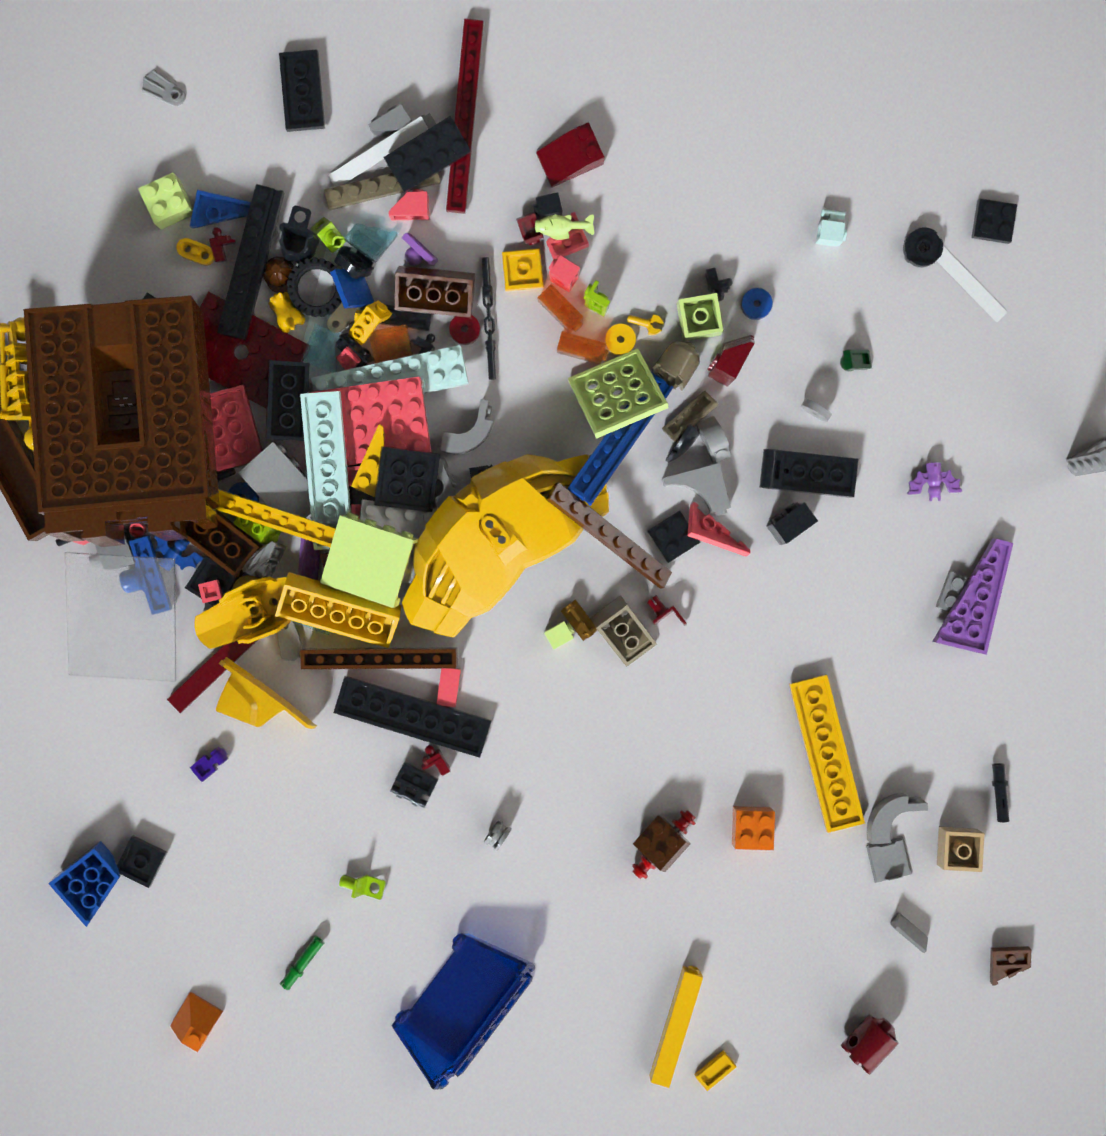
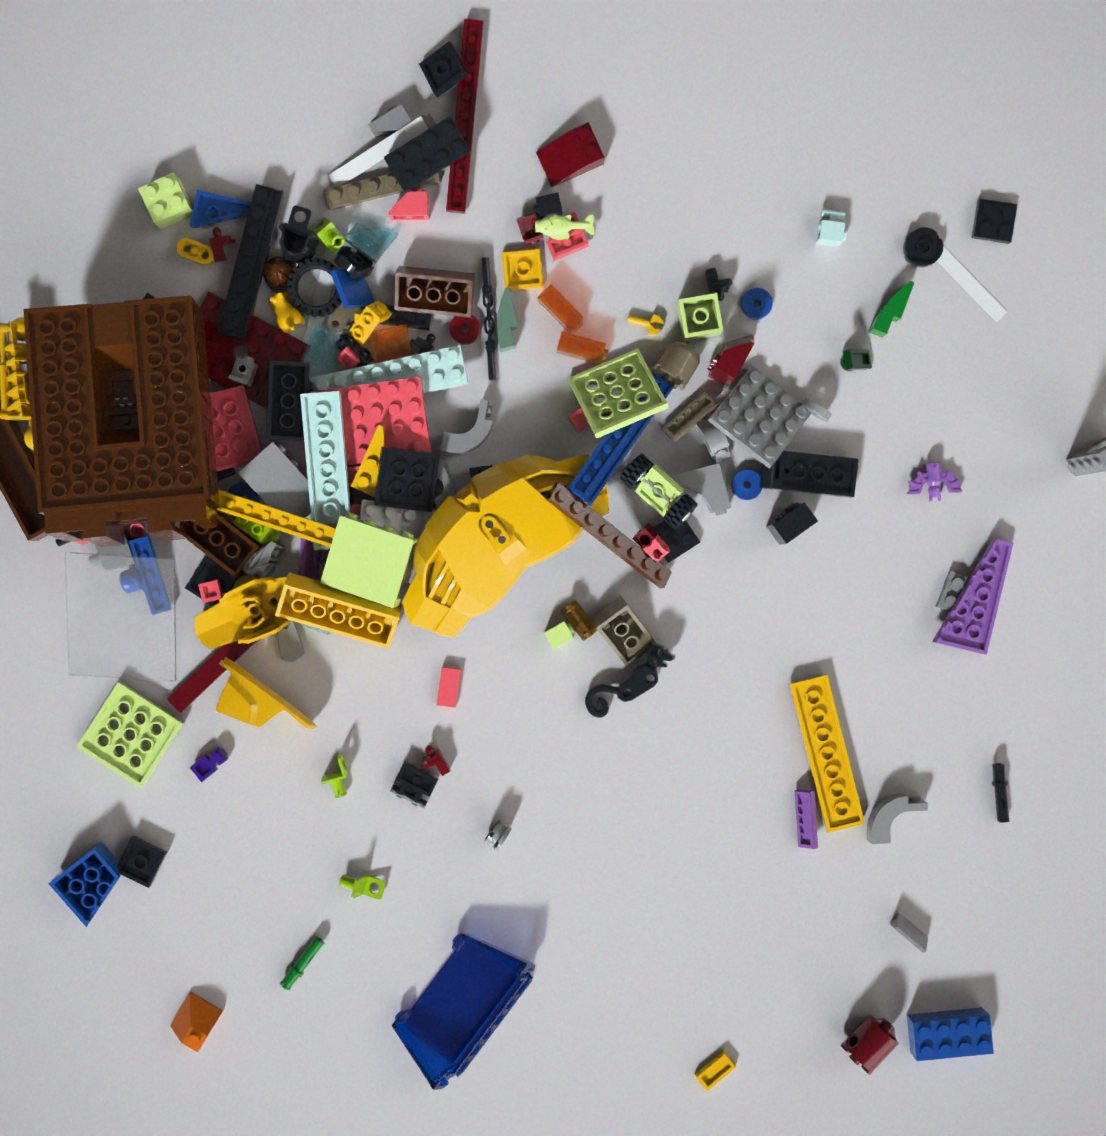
light grey piece [142,70,185,106] -> none
blue animal [154,536,204,571] -> none
black plate [279,49,325,132] -> none
reddish brown brick [300,647,458,669] -> none
black plate [333,676,492,758] -> none
medium lavender tile [401,233,438,266] -> none
coral brick [549,255,580,292] -> none
lime bracket [583,280,610,317] -> none
yellow piece [605,324,636,355] -> none
reddish brown brick [632,810,696,879] -> none
dark red bracket [647,595,687,626] -> none
yellow brick [649,966,703,1088] -> none
black brick [666,424,699,463] -> none
coral wing [687,502,750,557] -> none
orange brick [732,806,775,850] -> none
light grey piece [866,837,912,883] -> none
tan brick [937,827,985,872] -> none
reddish brown wing [990,946,1032,986] -> none
none -> yellowish green piece [76,681,185,788]
none -> light grey brick [228,355,259,387]
none -> lime bracket [321,752,348,798]
none -> black plate [419,41,469,97]
none -> sand green slope [497,287,518,352]
none -> coral plate [568,408,589,432]
none -> black animal [585,643,675,718]
none -> plate [619,454,698,530]
none -> leg [632,522,670,562]
none -> light grey plate [708,366,812,468]
none -> blue piece [731,469,762,500]
none -> medium lavender plate [794,789,818,849]
none -> green slope [868,281,915,337]
none -> blue brick [907,1007,994,1061]

